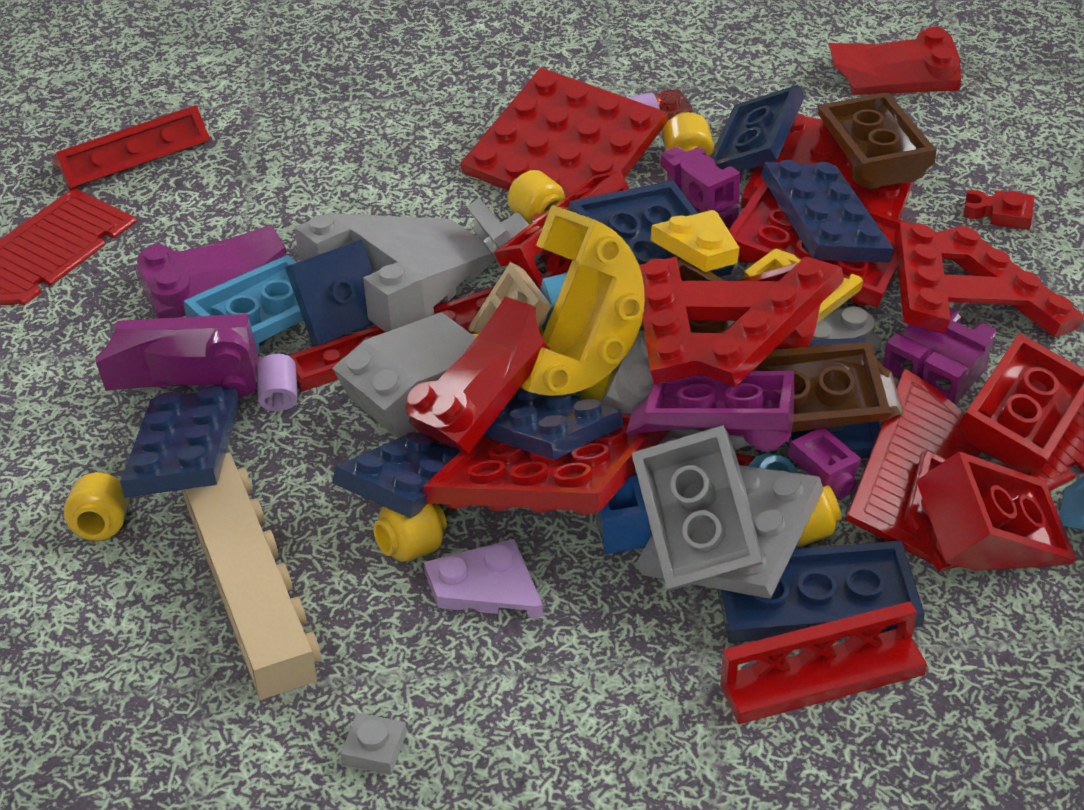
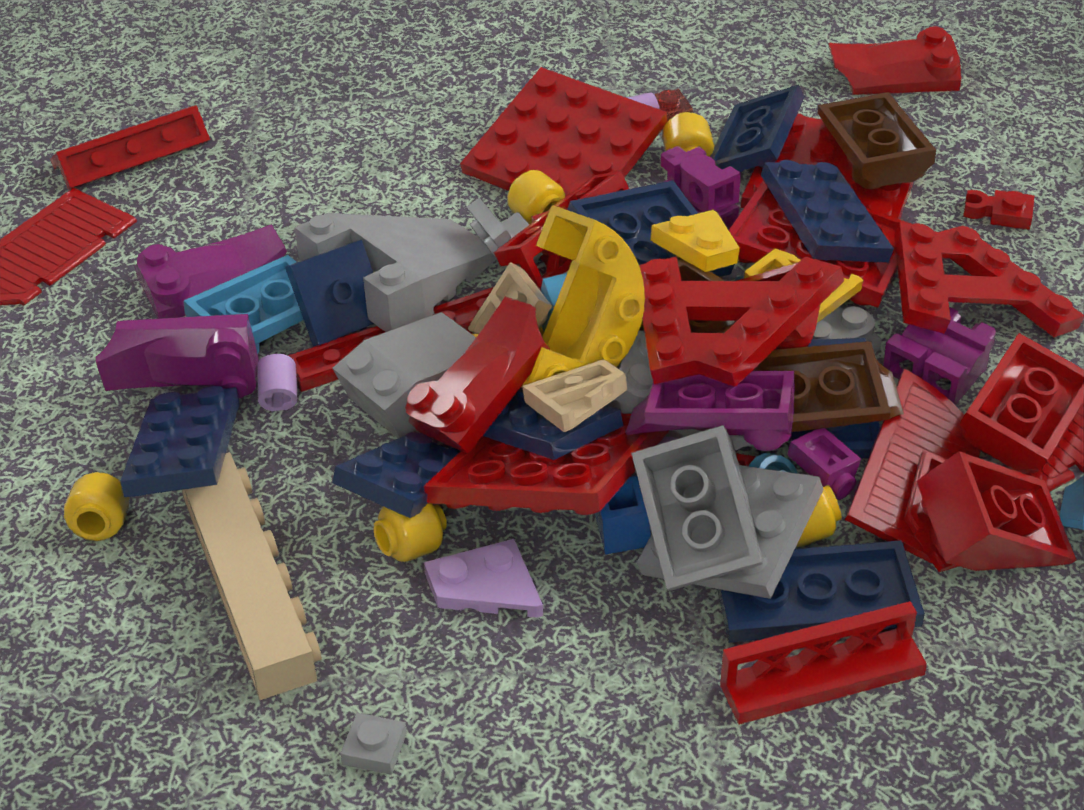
none -> tan wing [523,359,627,432]

